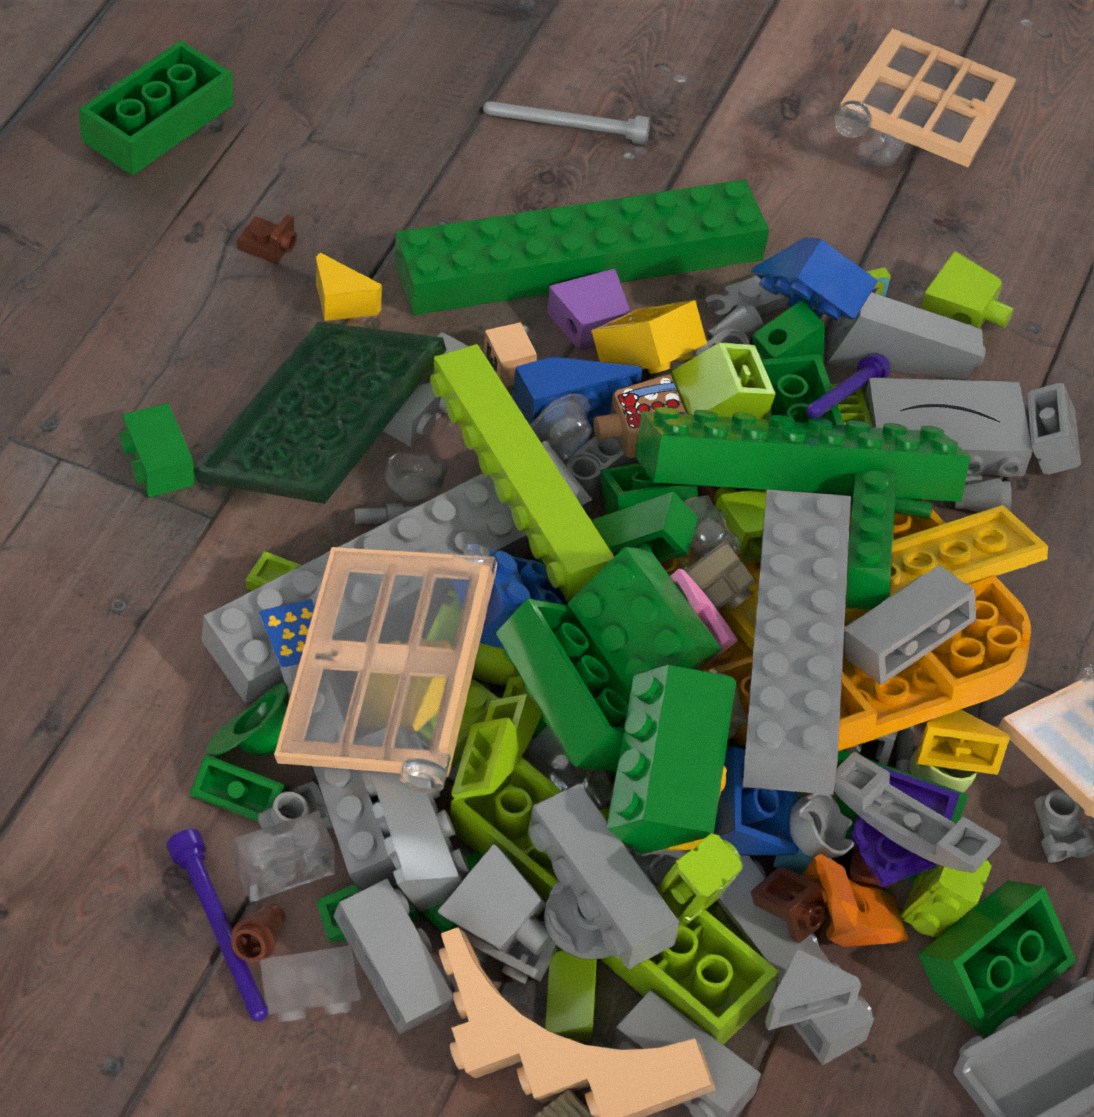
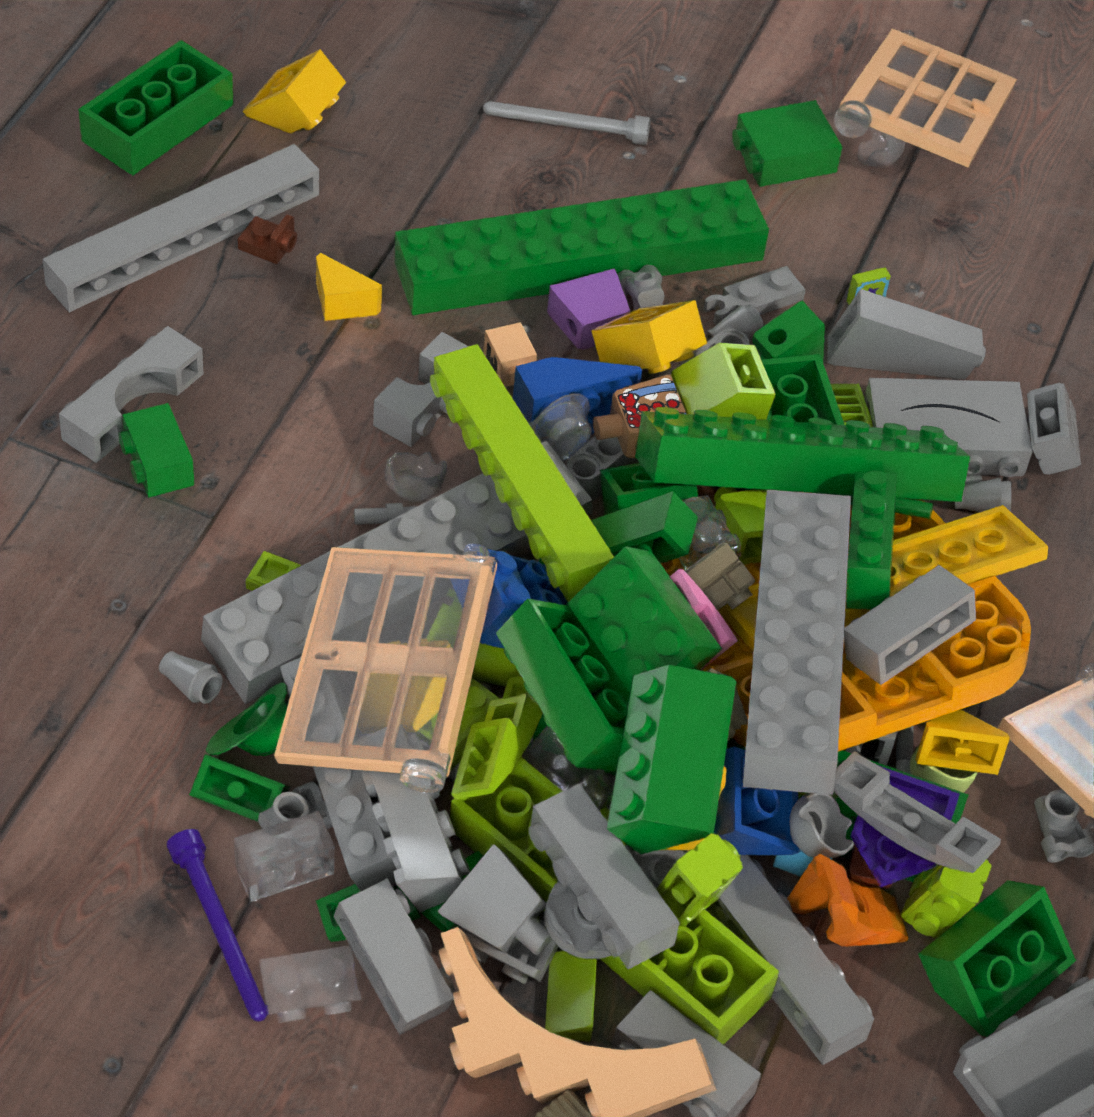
clear green plate [194,321,447,504] -> none
copper cone [231,903,286,962] -> none
blue sticker [259,599,320,668] -> none
copper bracket [750,865,828,943] -> none
blue slope [751,237,878,321] -> none
light grey slope [765,949,861,1030] -> none
dark purple piece [806,353,890,419] -> none
lime torso [920,251,1014,328] -> none
none -> light grey brick [42,144,319,312]
none -> light grey arch [59,326,204,463]
none -> light grey cone [159,651,223,704]
none -> yellow slope [243,49,346,134]
none -> light grey plate [617,265,664,310]
none -> green brick [732,100,843,187]

